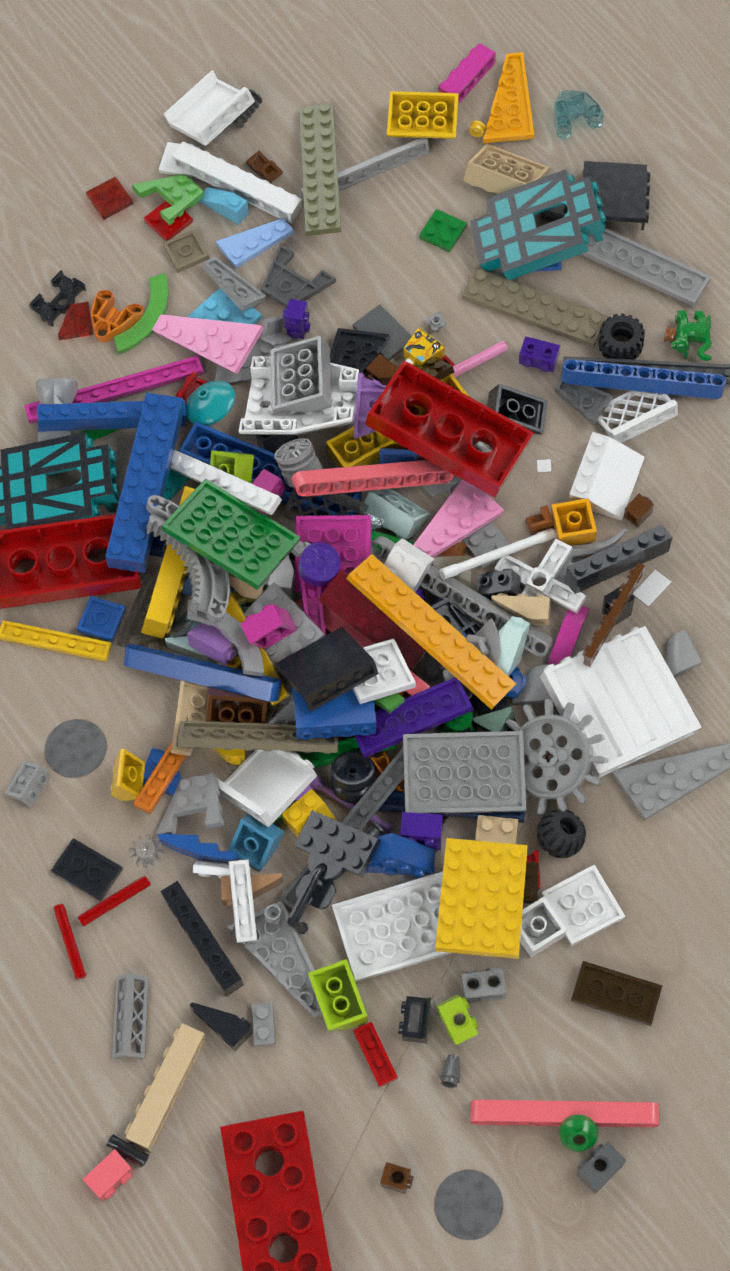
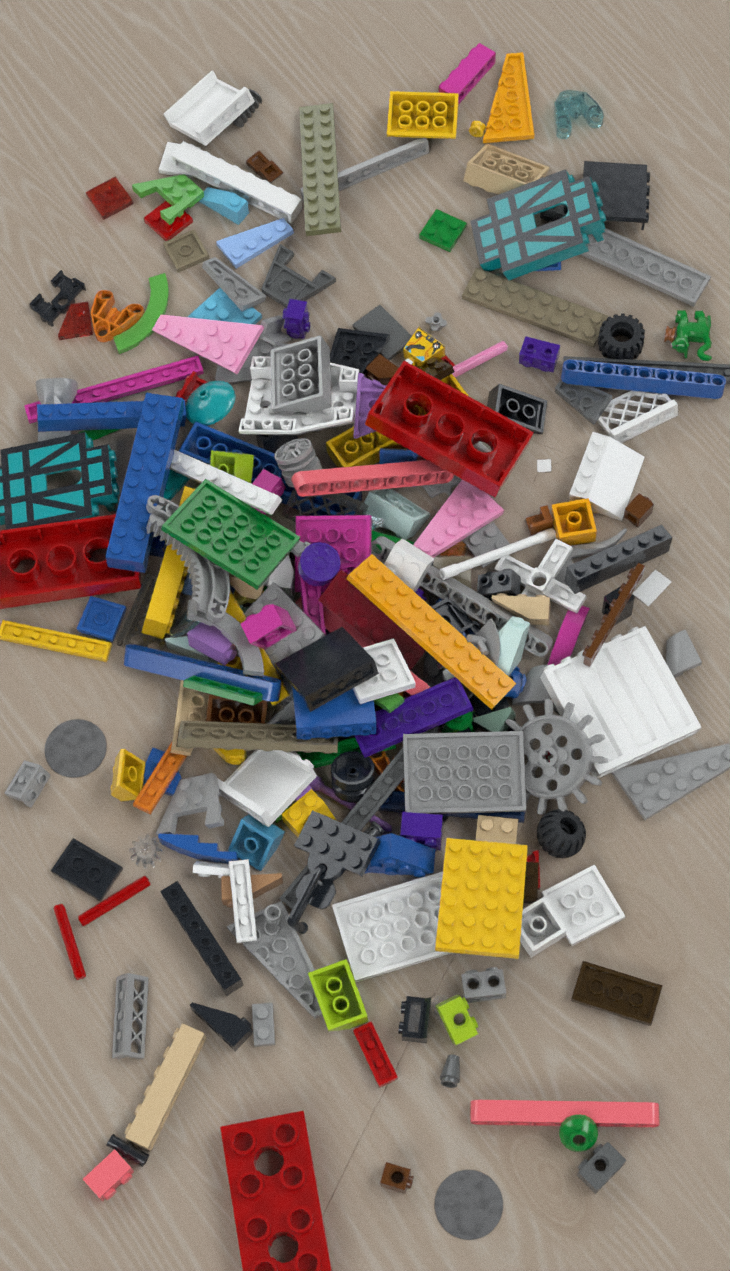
none -> green tile [183,675,263,706]

